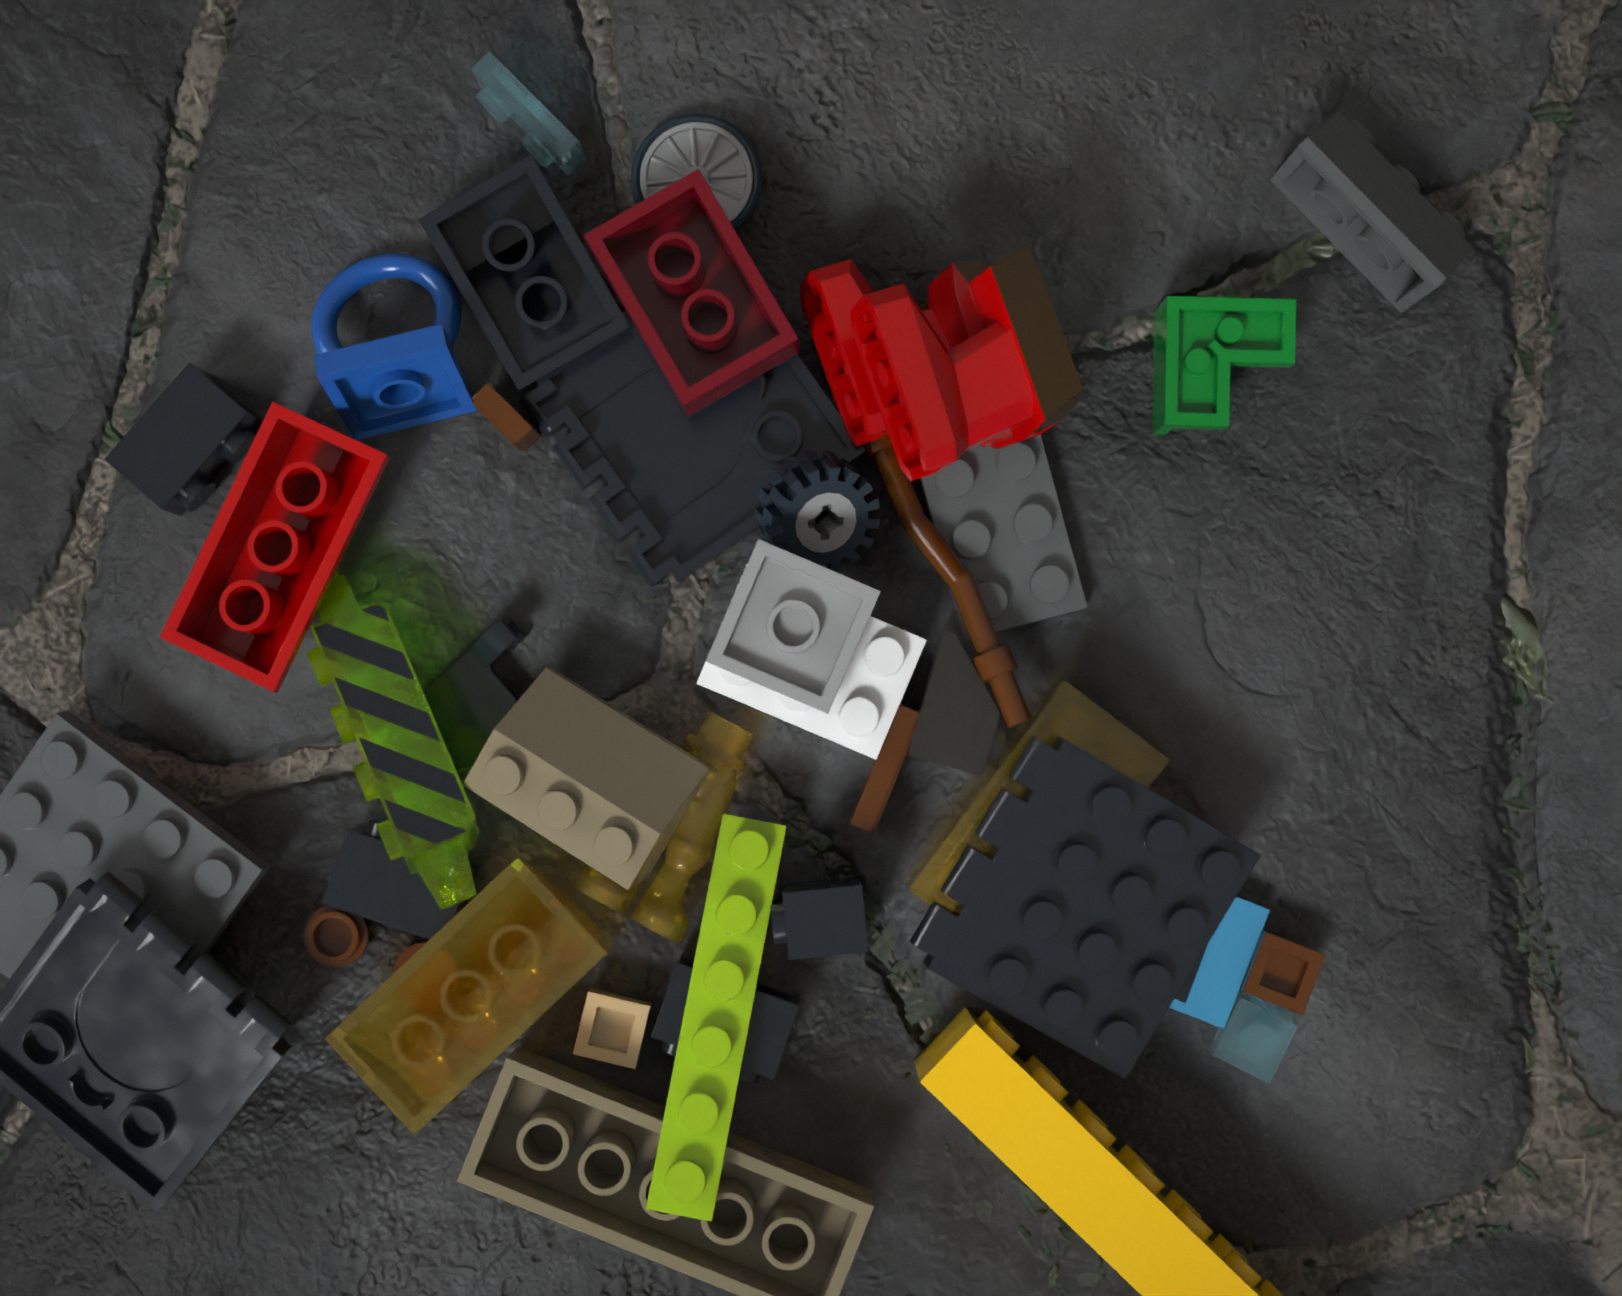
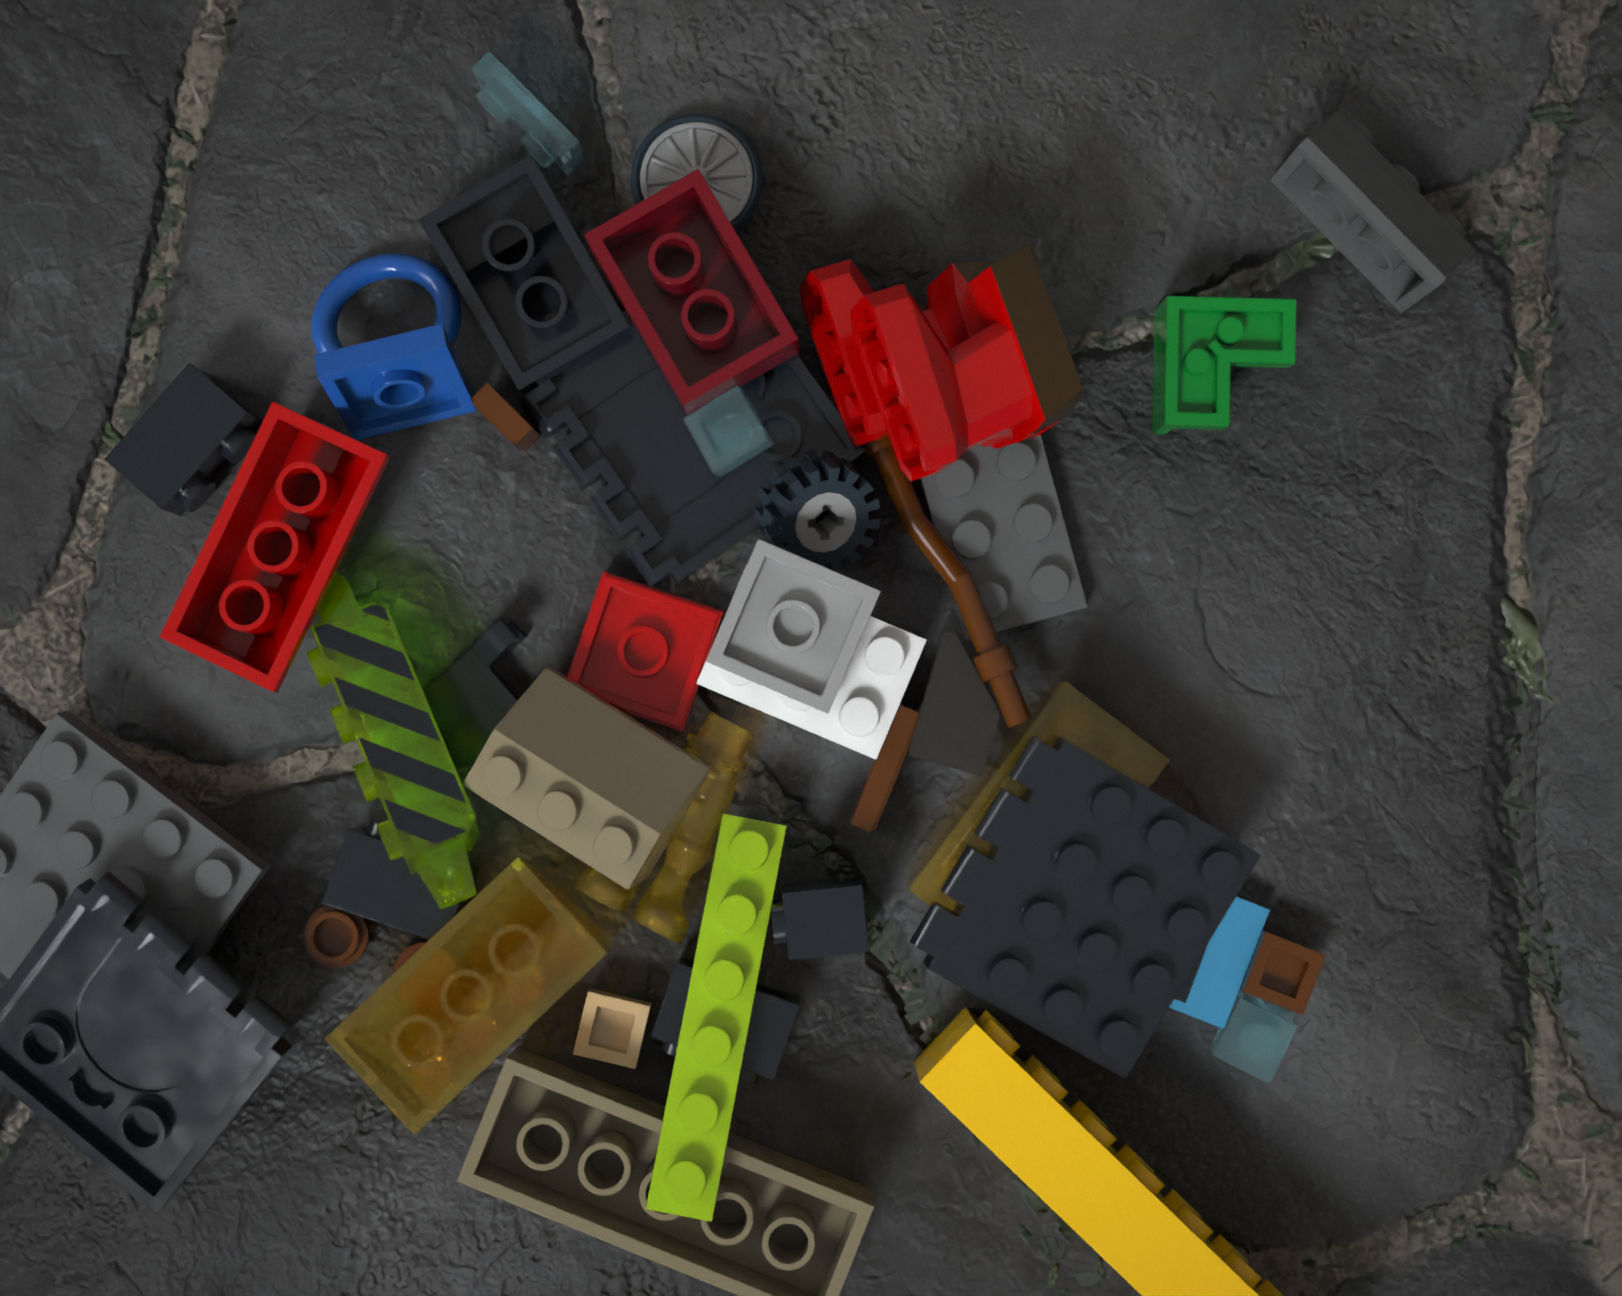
none -> red tile [567,571,724,732]
none -> clear light blue plate [683,385,774,477]

